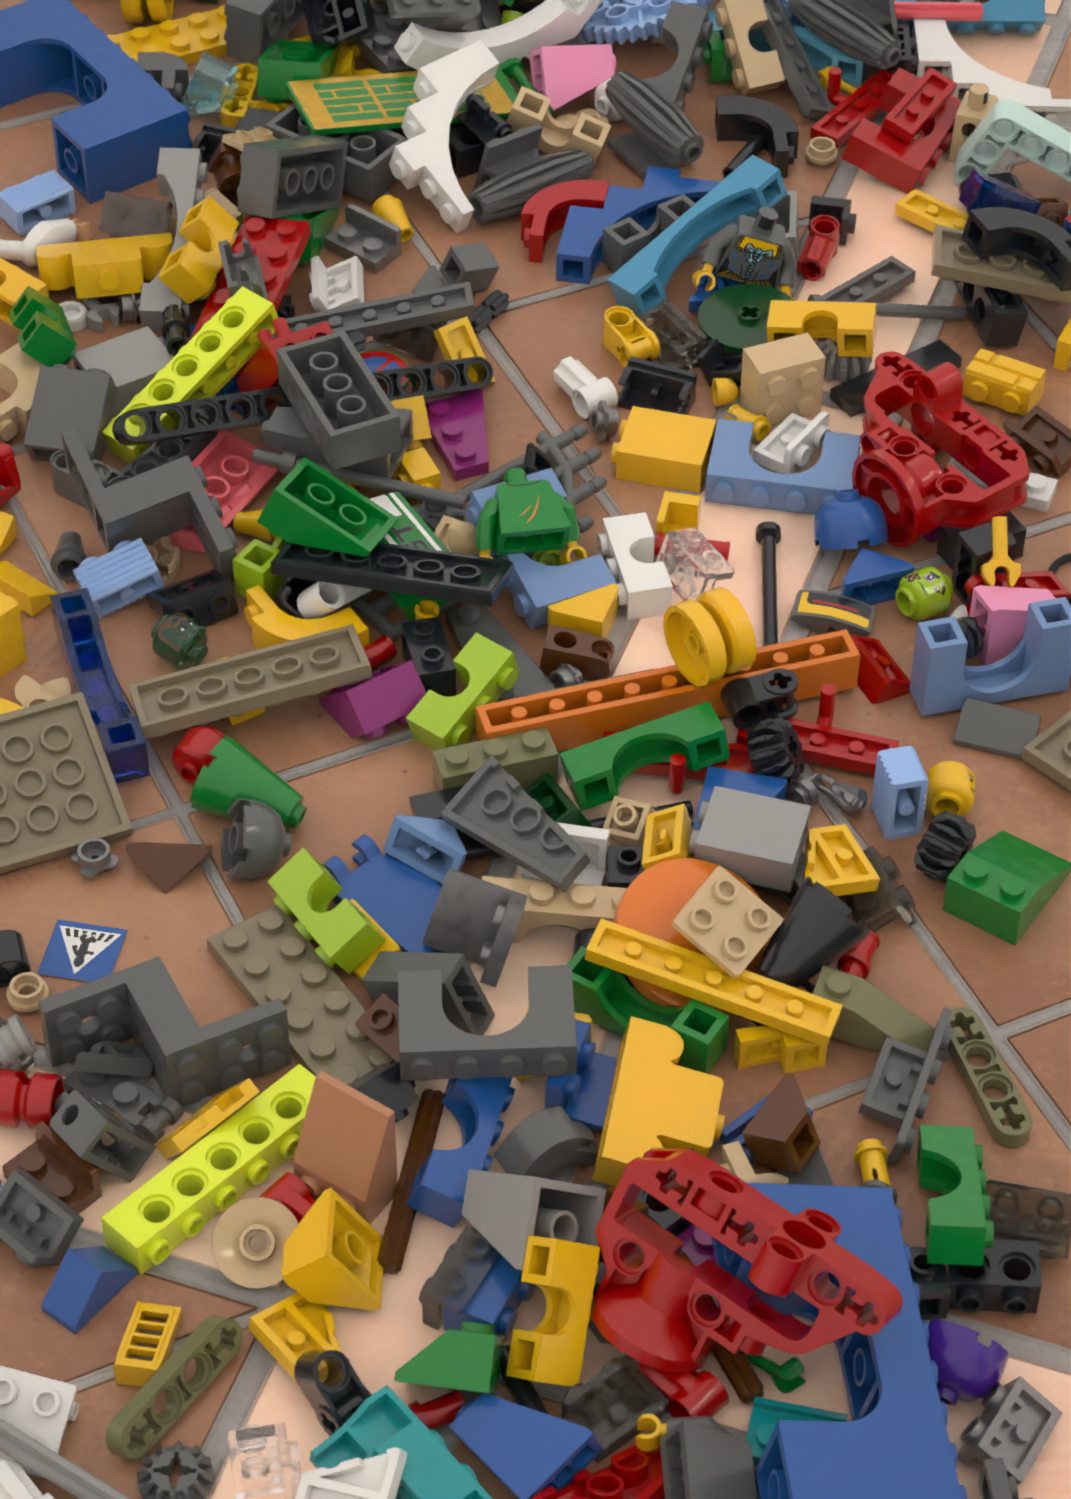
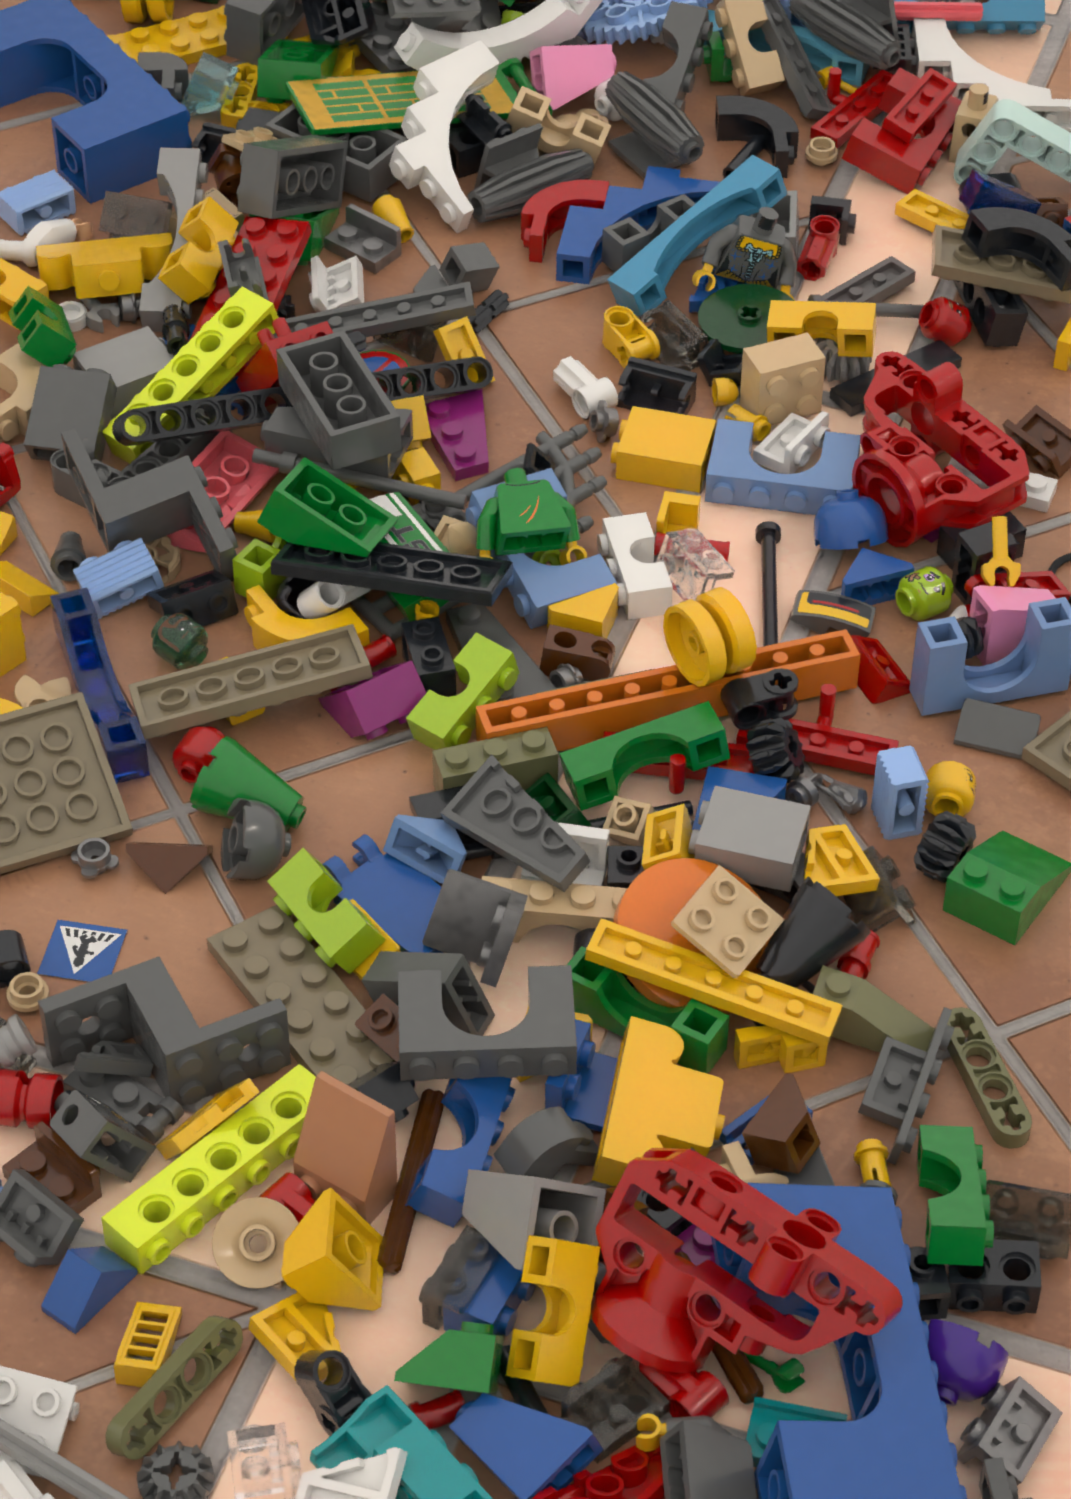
yellow brick [962,348,1046,416] -> none
none -> red head [919,296,972,347]

